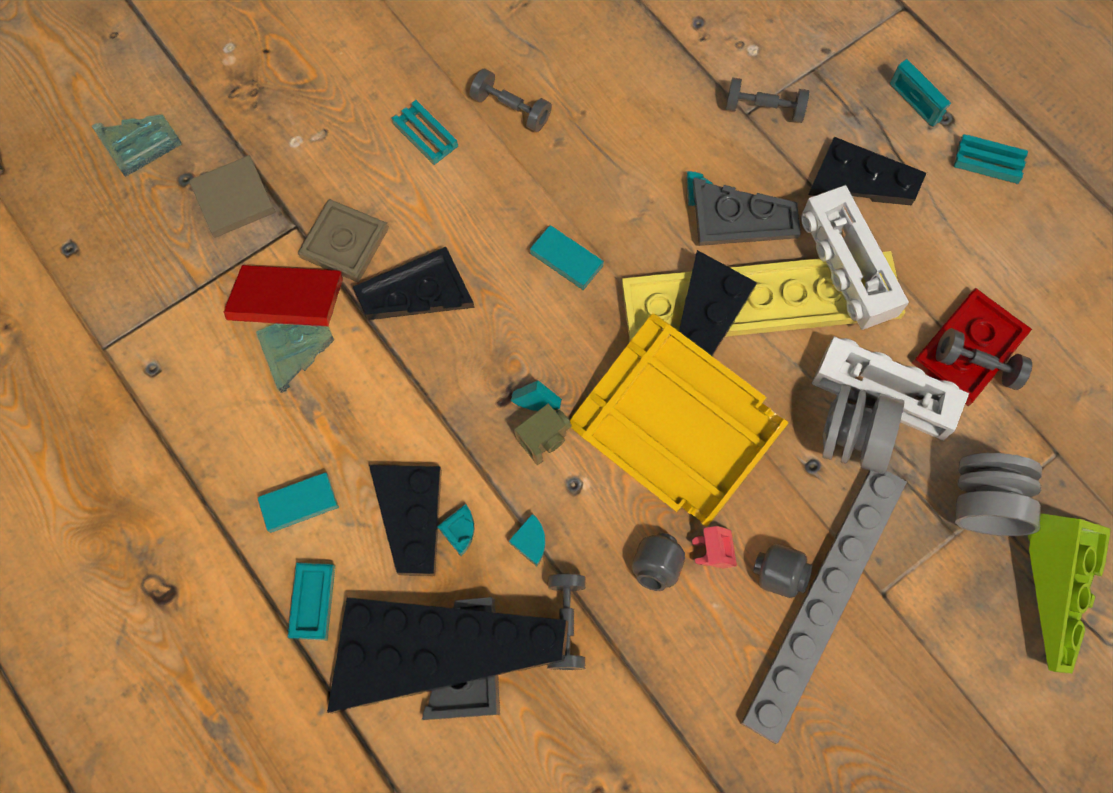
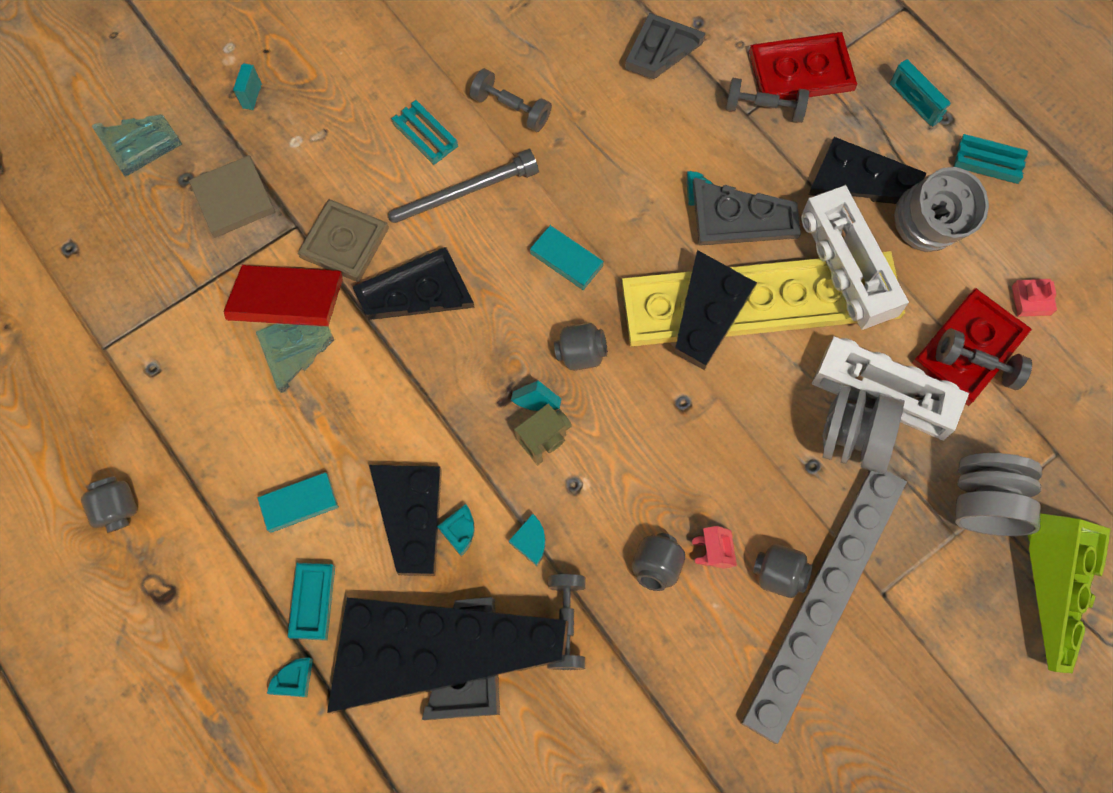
yellow piece [569,312,789,527] -> none
none -> dark grey head [81,476,138,533]
none -> teal tile [233,63,262,110]
none -> teal tile [267,658,313,698]
none -> dark grey piece [388,148,539,223]
none -> dark grey head [554,323,608,371]
none -> dark grey wing [625,13,705,79]
none -> red tile [749,32,858,100]
none -> light grey wheel [894,167,989,252]
none -> coral tile [1012,279,1057,317]

